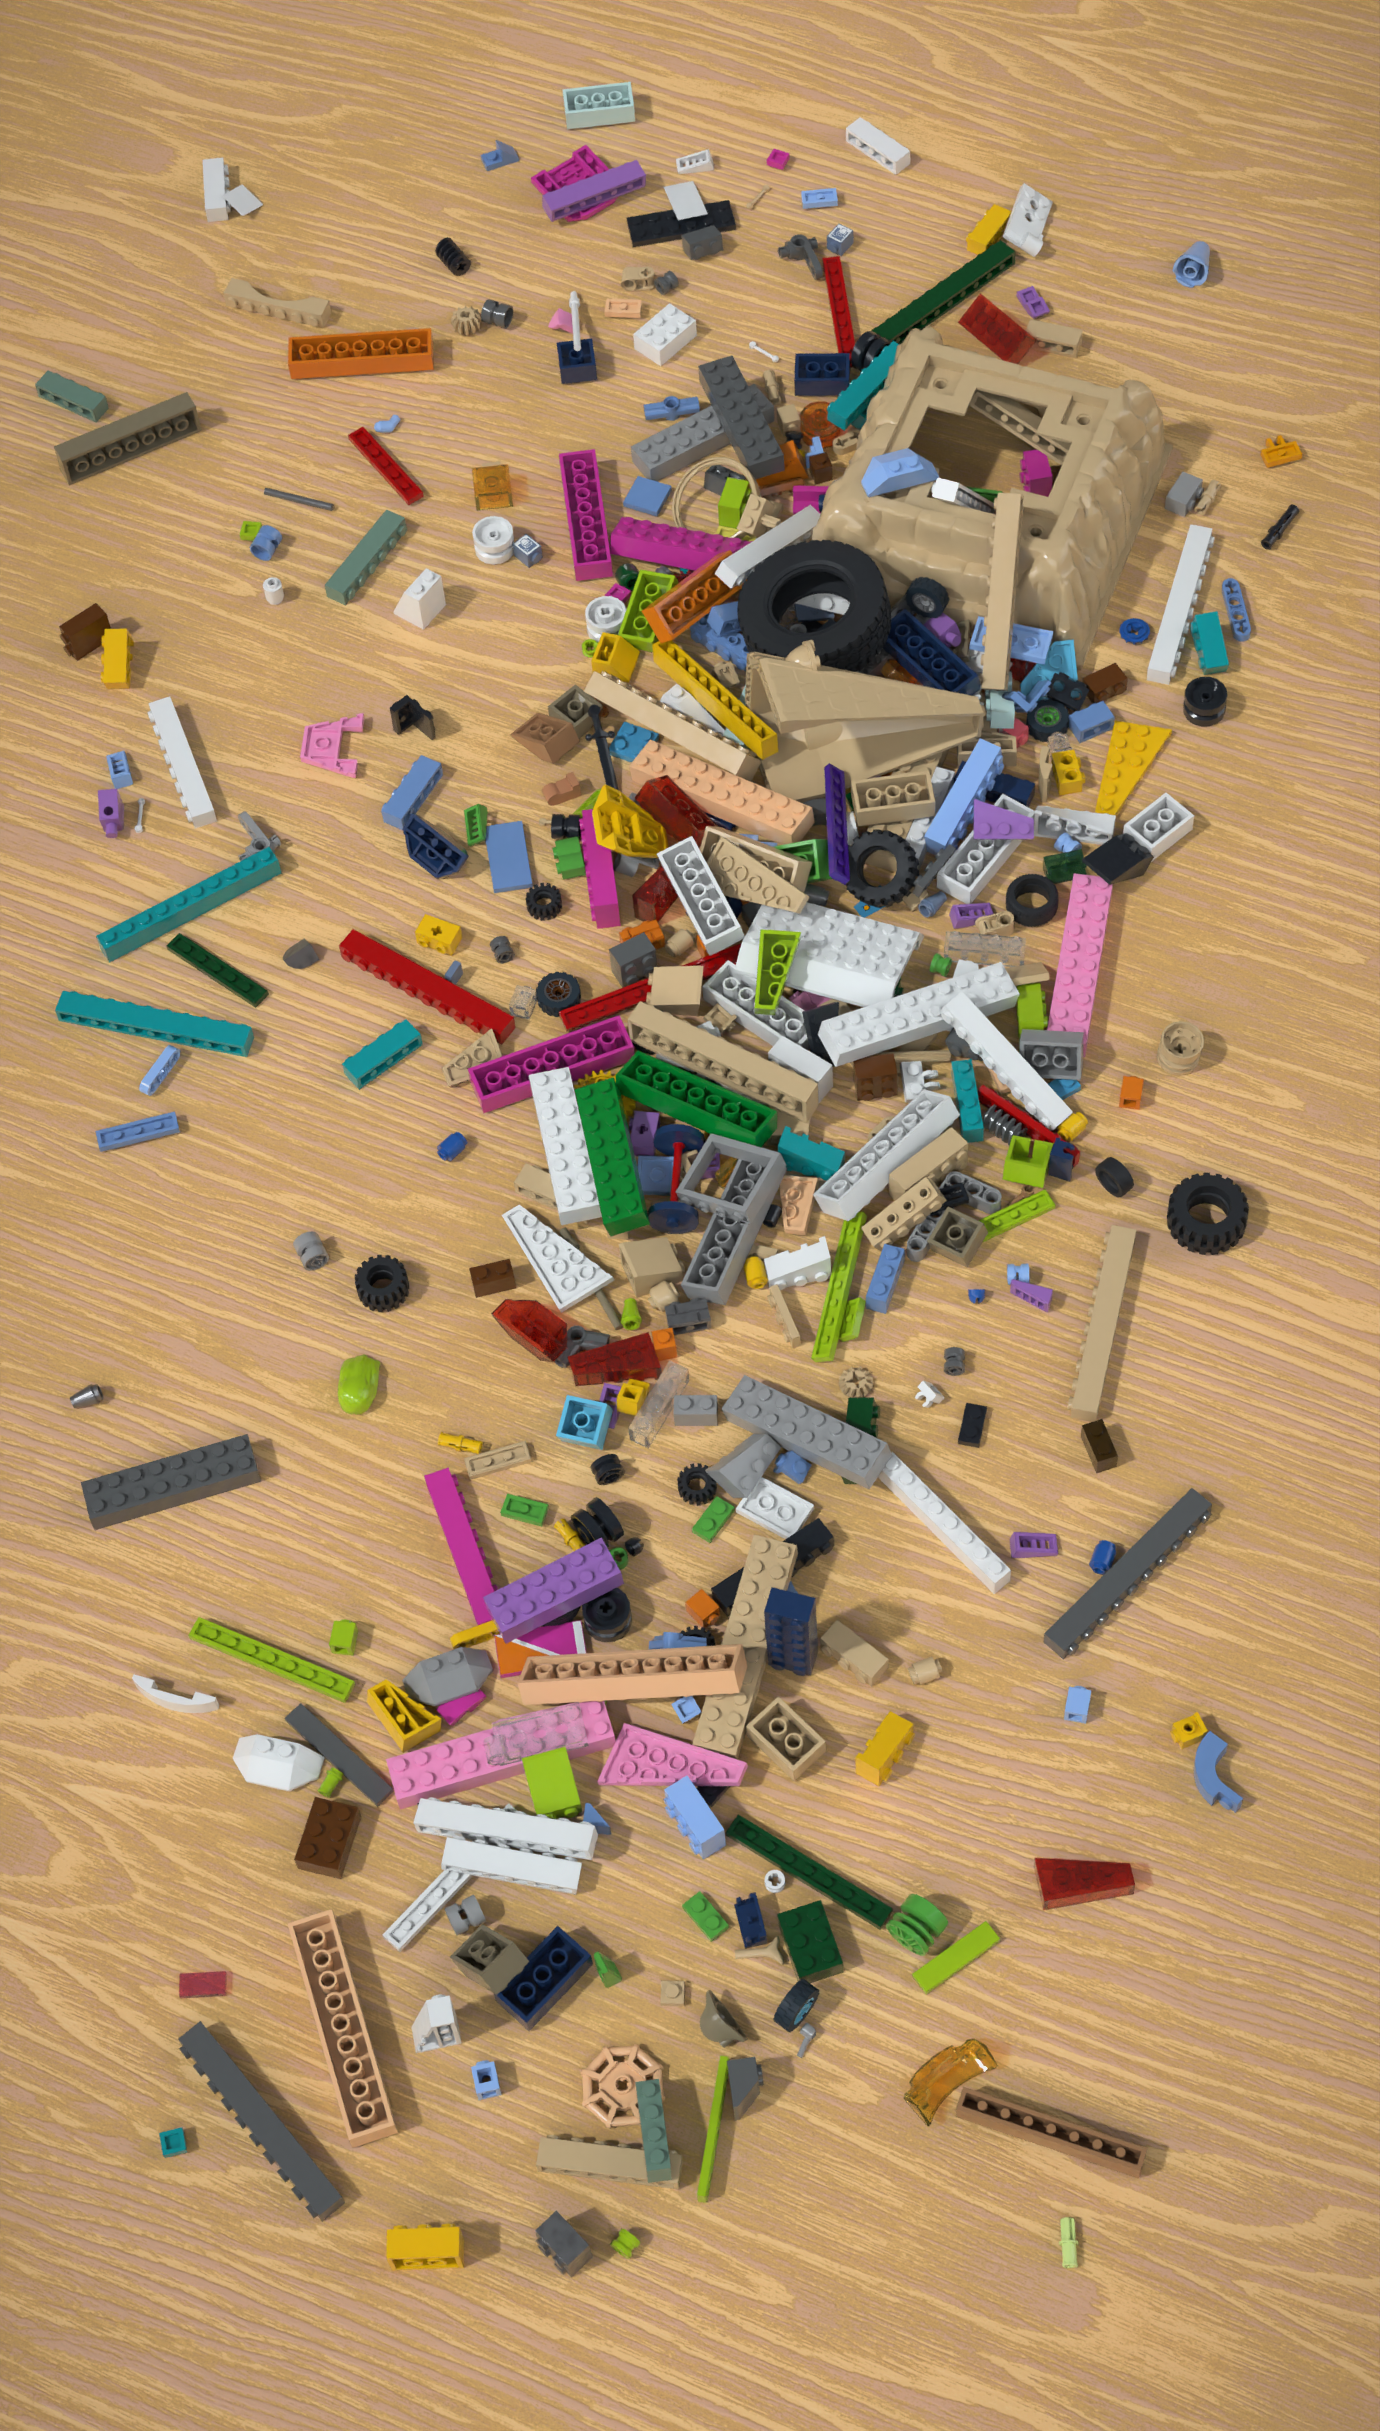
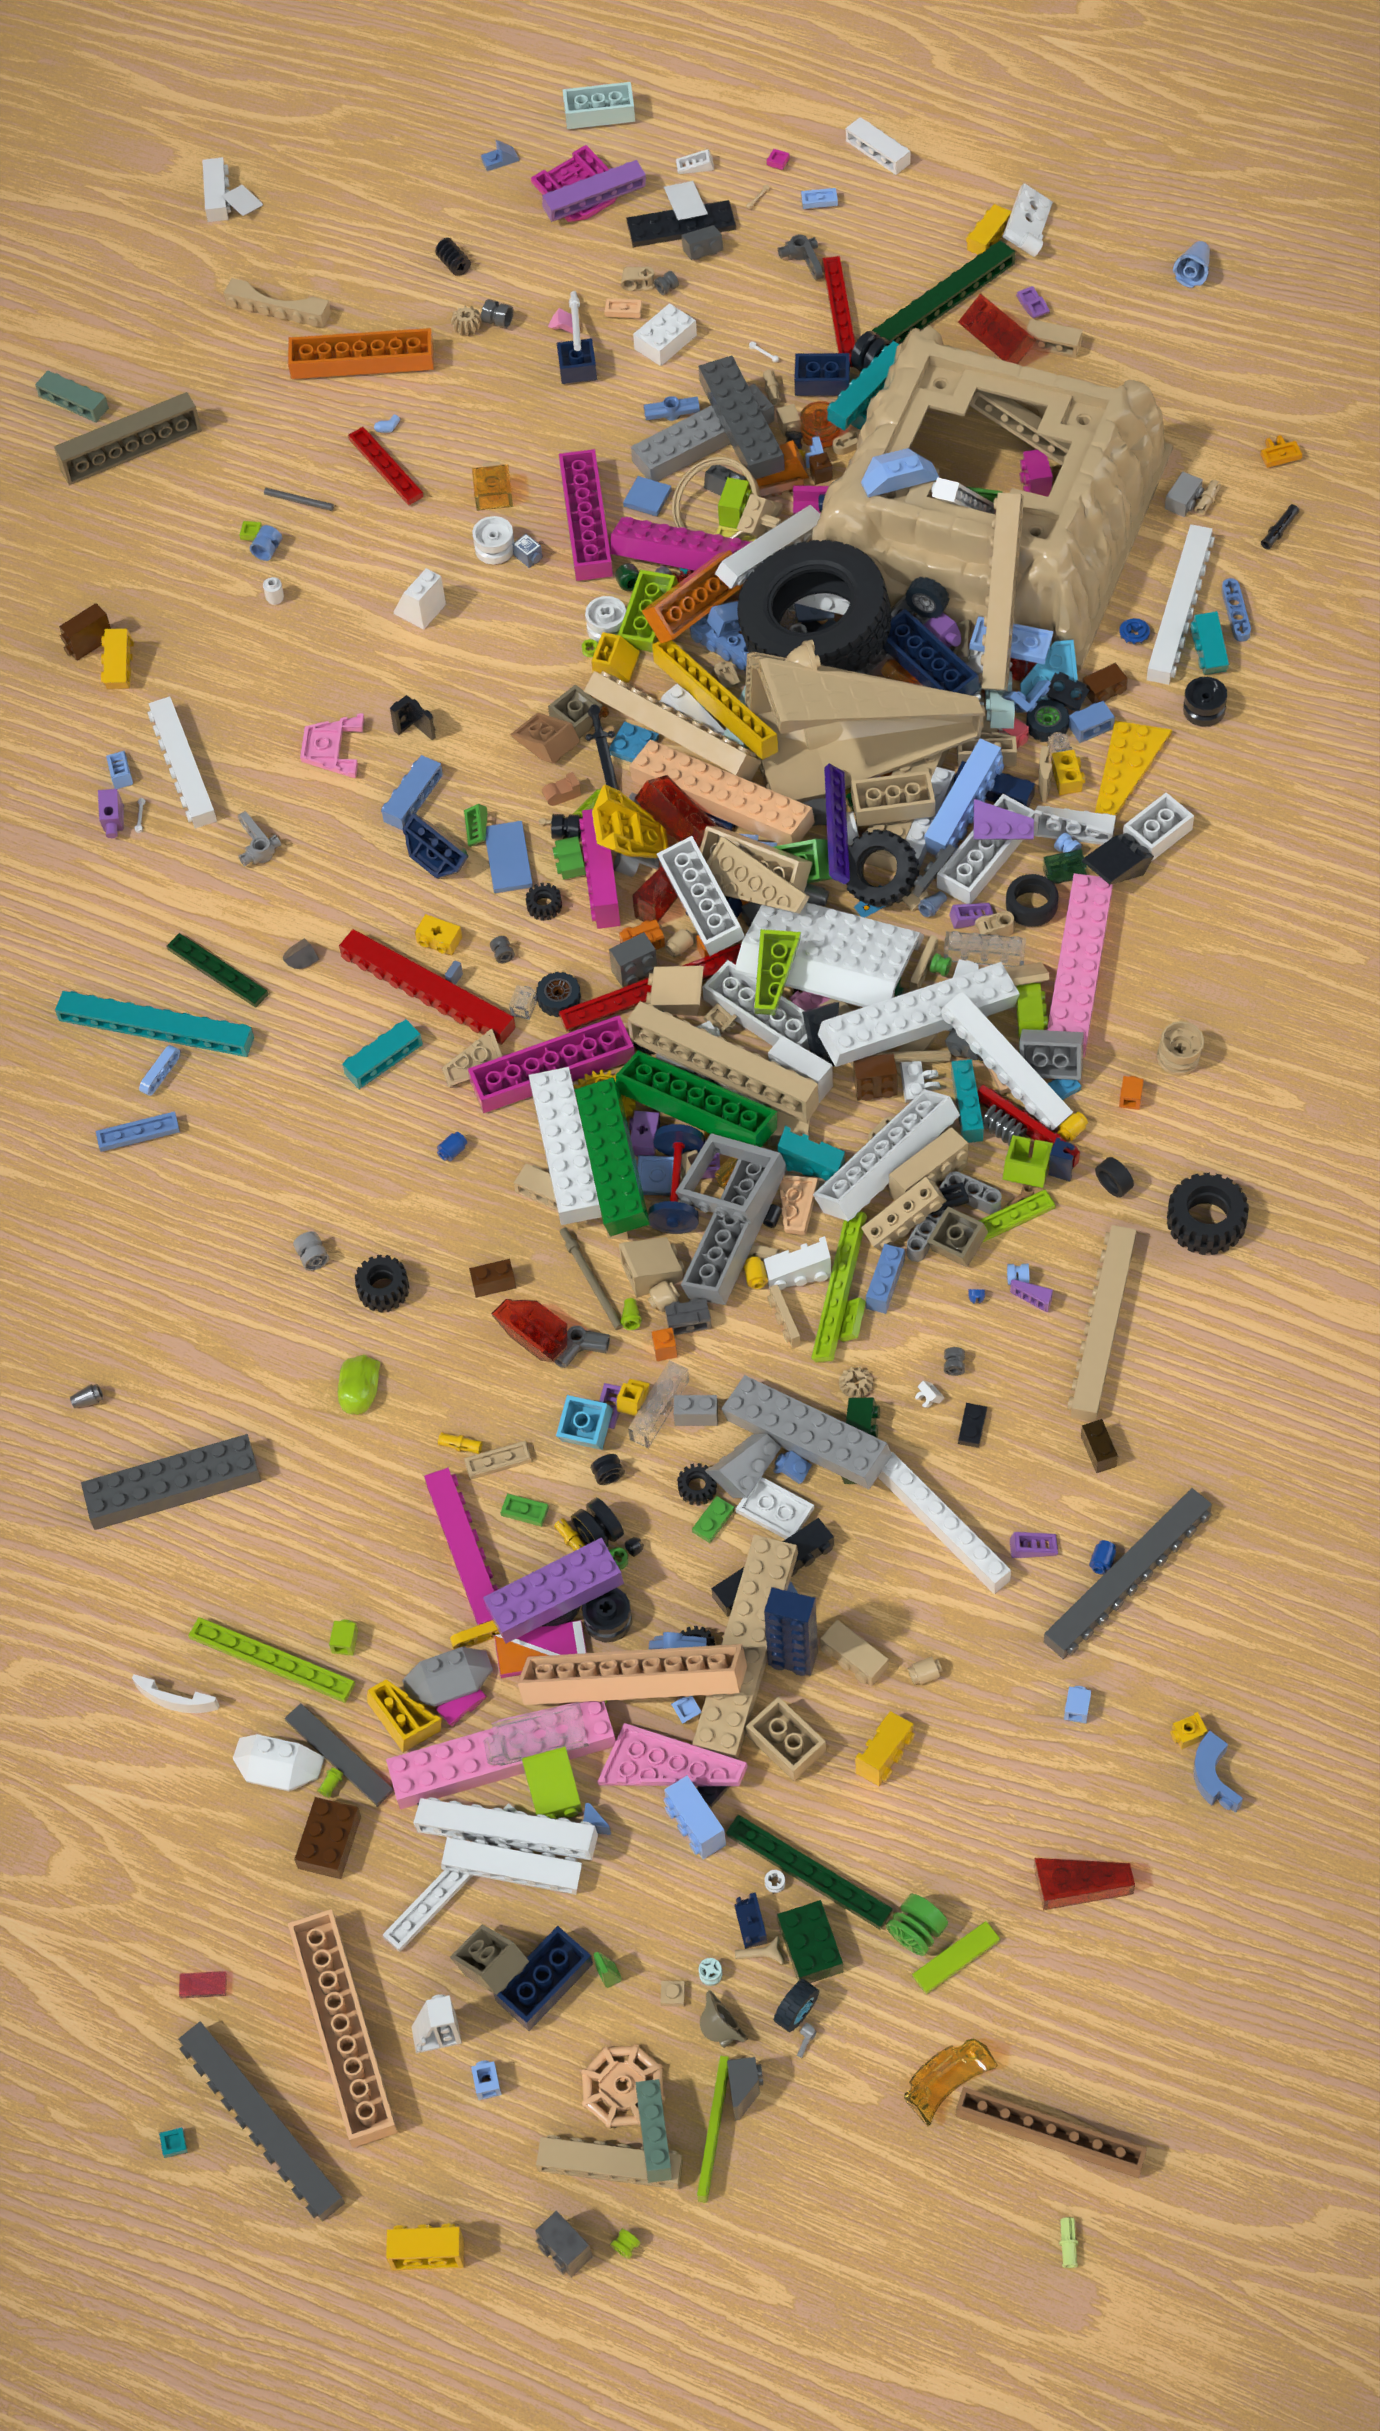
teal brick [96,847,281,963] -> none
sand green brick [325,509,407,605] -> none
light grey wheel [445,1895,486,1936] -> none
white wing [502,1205,615,1313] -> none
clear red wedge [567,1332,662,1386] -> none
dark pink plate [605,583,631,603] -> none
bright green plate [682,1891,729,1942] -> none
orange brick [685,1589,720,1628] -> none
sand blue brick [827,224,854,256] -> none
none -> light aqua wheel [698,1958,722,1986]
none -> tan tile [910,935,938,992]

